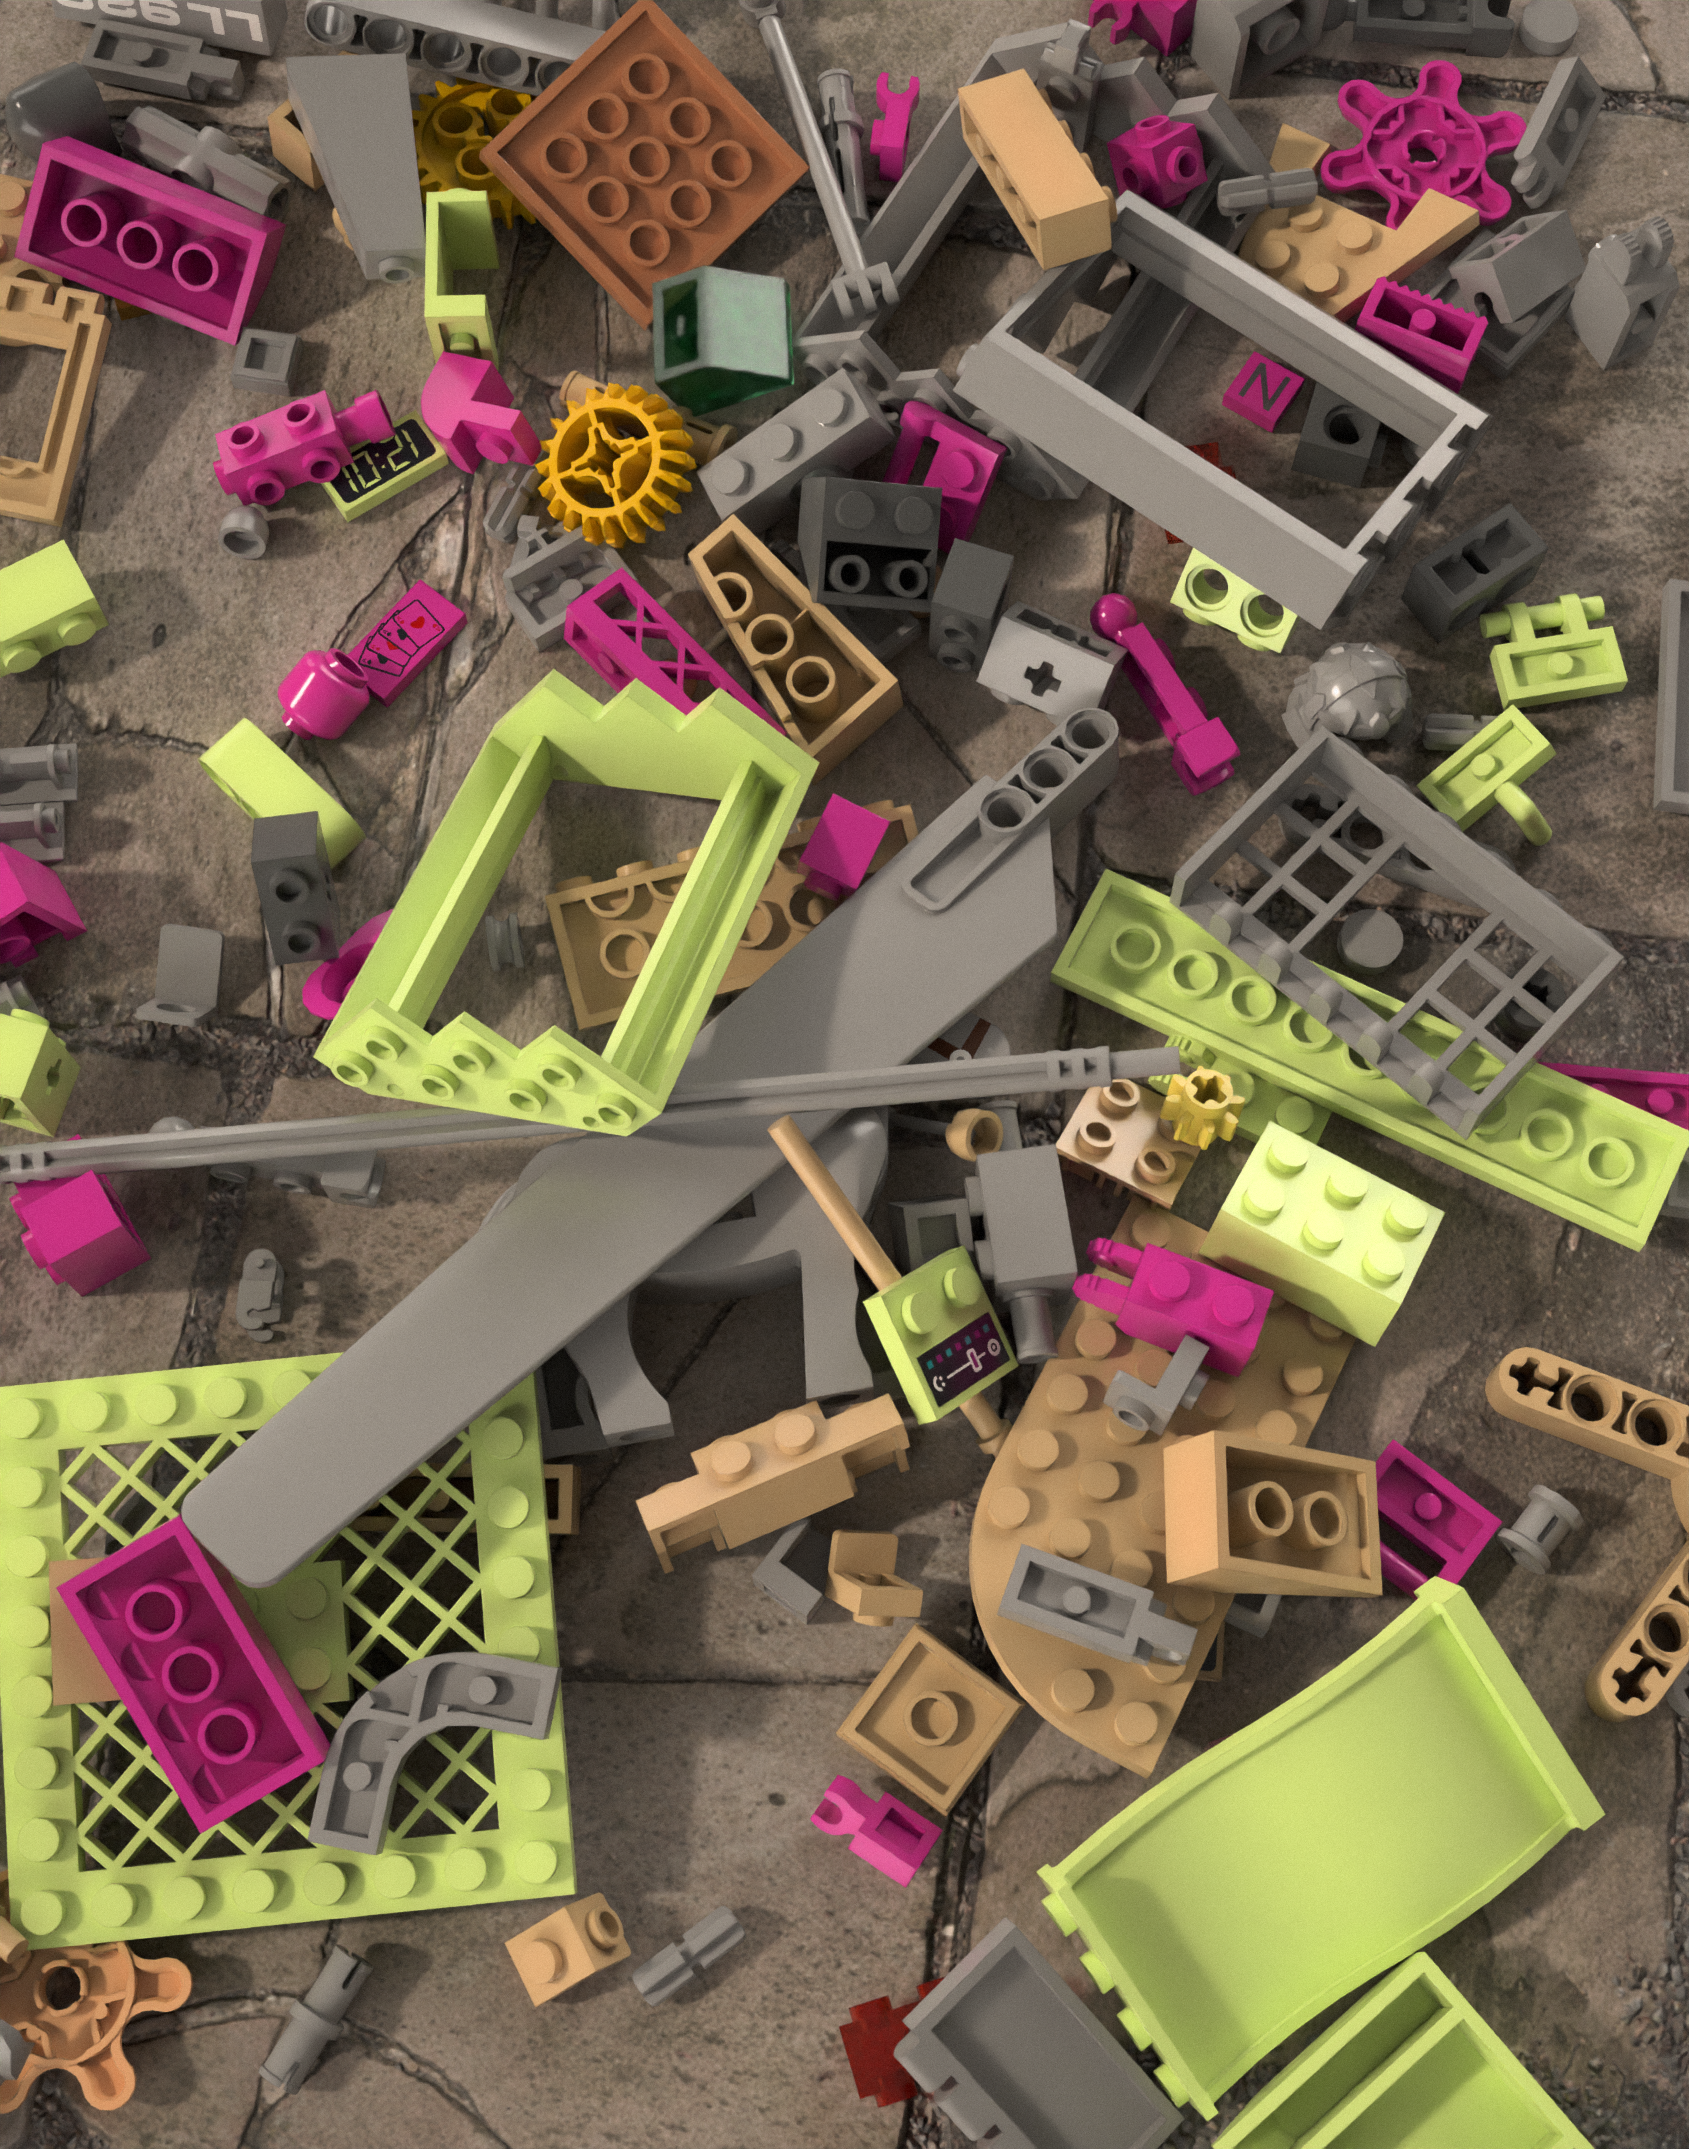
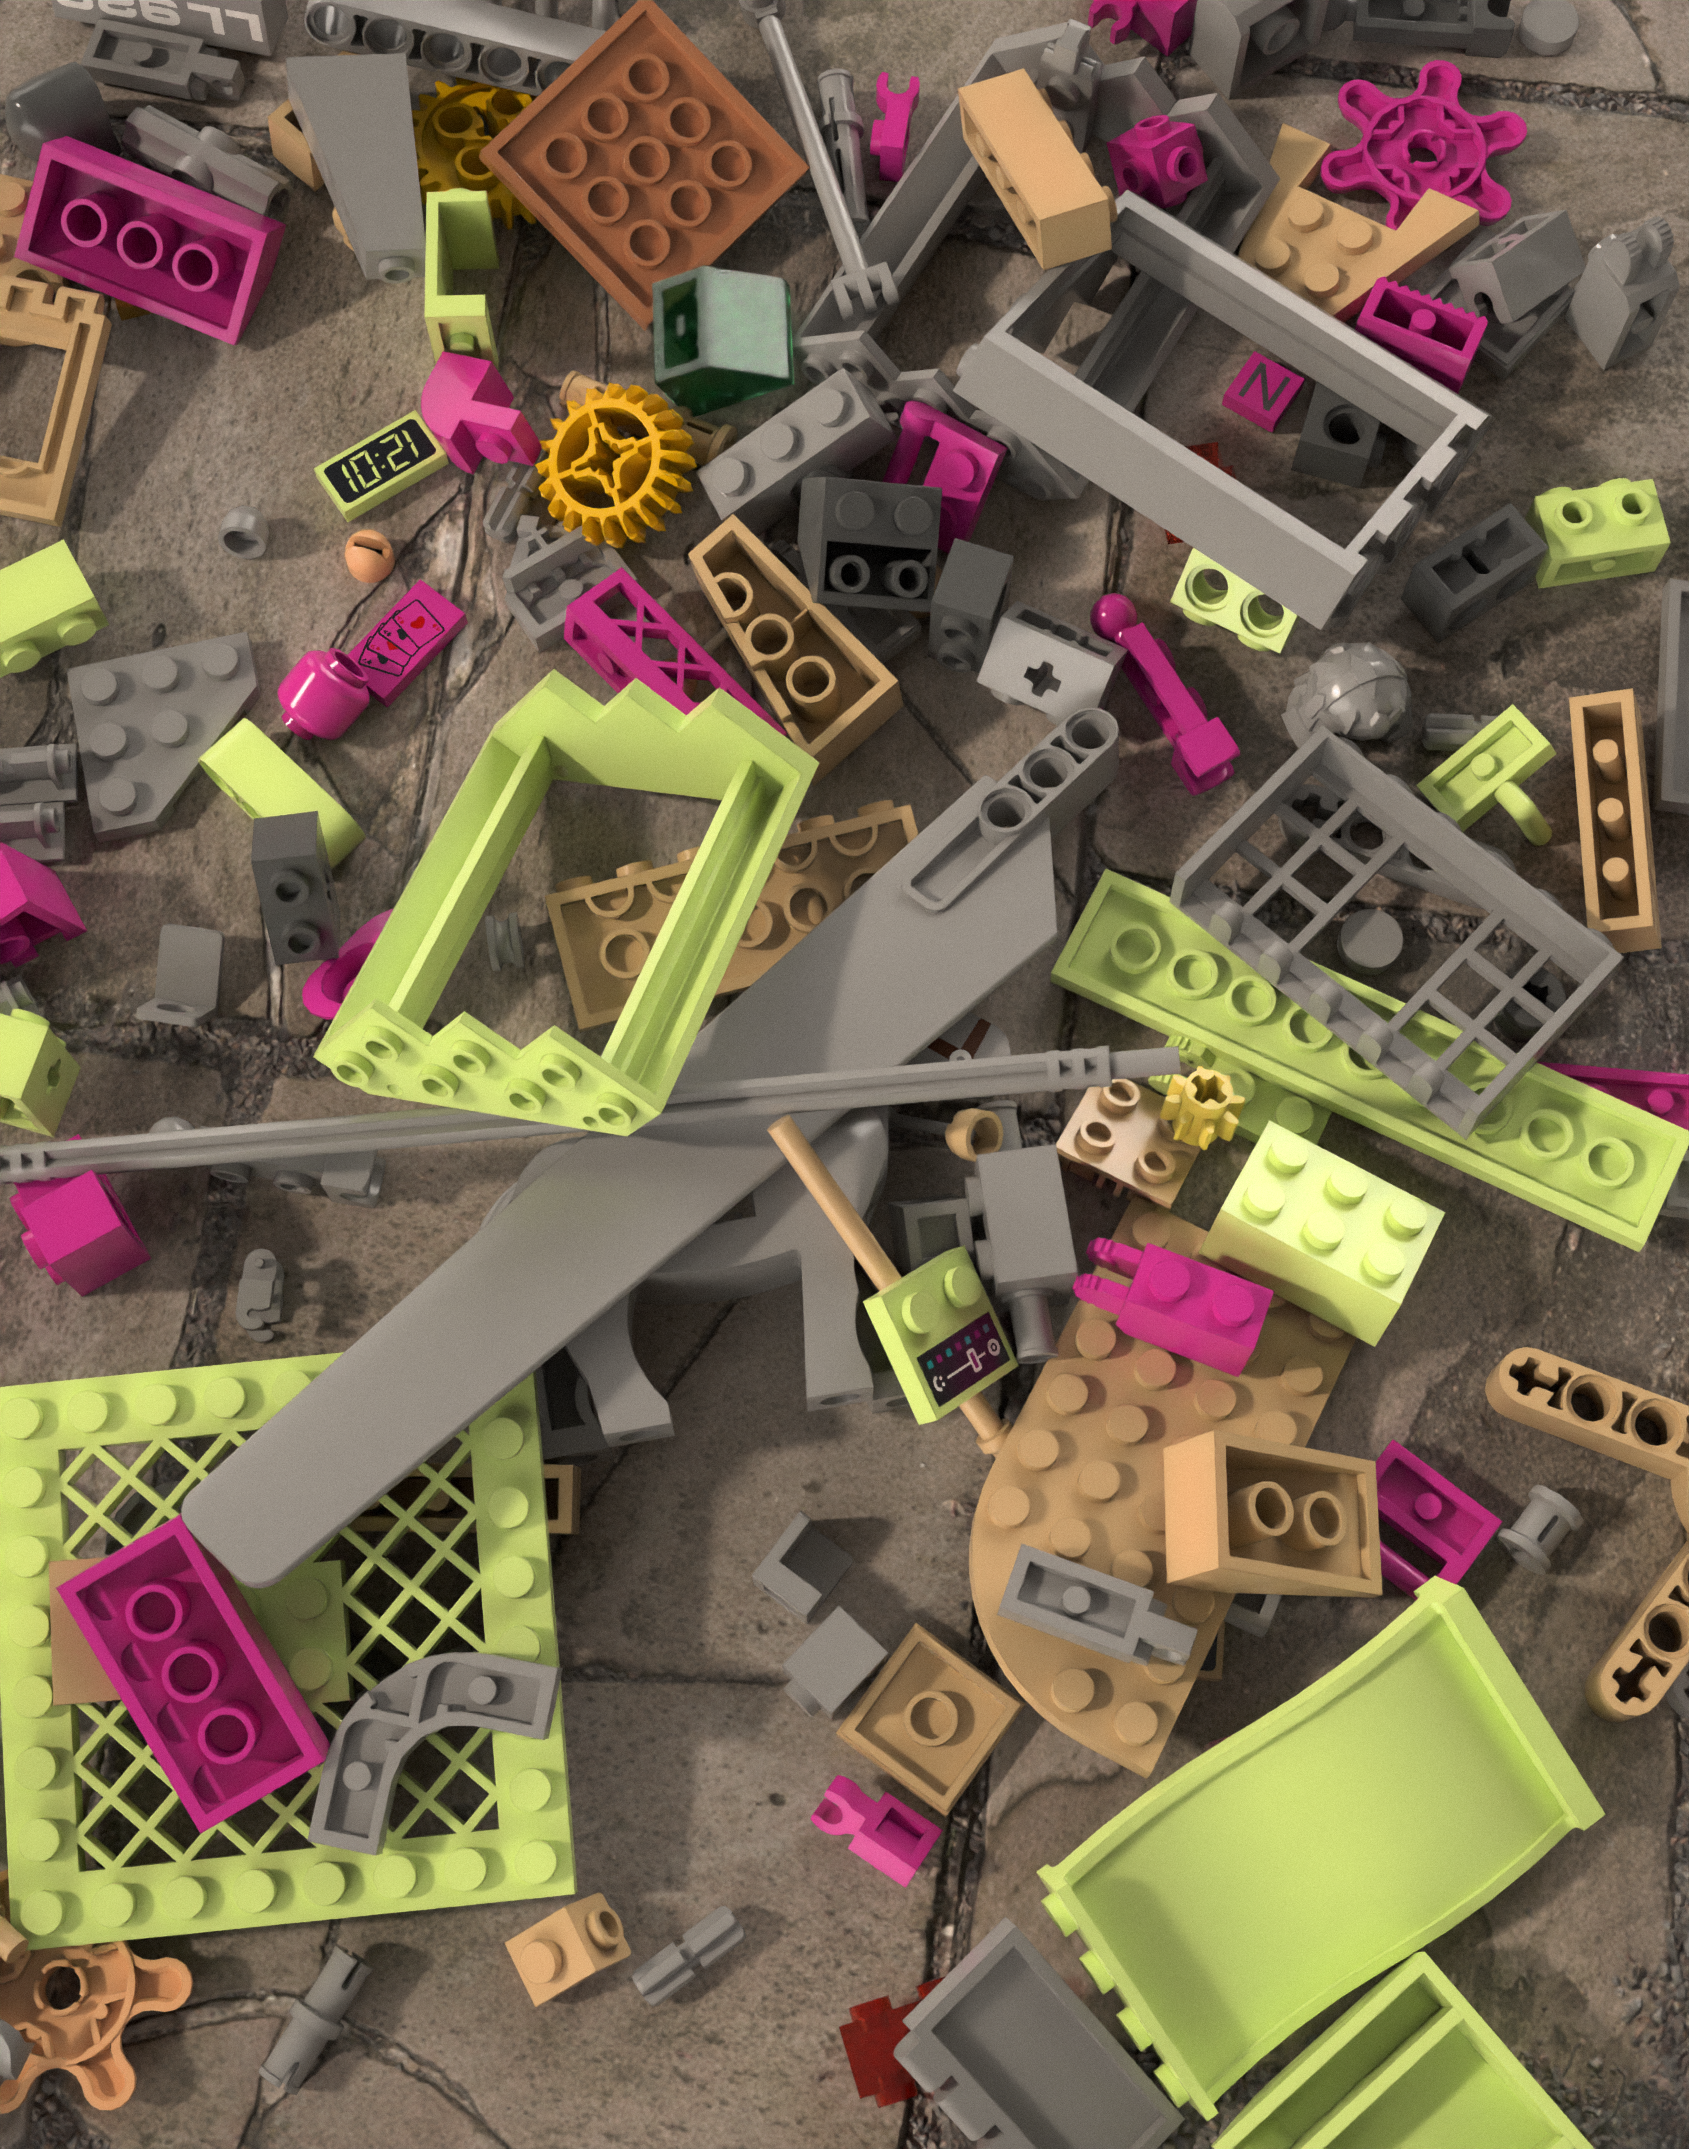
dark pink brick [213,390,396,506] -> none
light grey tile [230,327,304,397] -> none
tan bracket [635,1393,910,1574] -> none
dark pink brick [796,793,890,901] -> none
tan bracket [825,1529,923,1627] -> none
light grey bracket [1103,1334,1210,1436] -> none
light grey piece [1216,168,1318,216] -> none
yellowish green plate [1479,593,1628,710] -> none
light grey hinge [1511,56,1606,209] -> none
none -> light grey plate [66,632,261,843]
none -> light nougat hinge [344,529,395,583]
none -> light grey brick [782,1606,888,1720]
none -> yellowish green brick [1525,478,1671,589]
none -> tan brick [1569,688,1662,953]

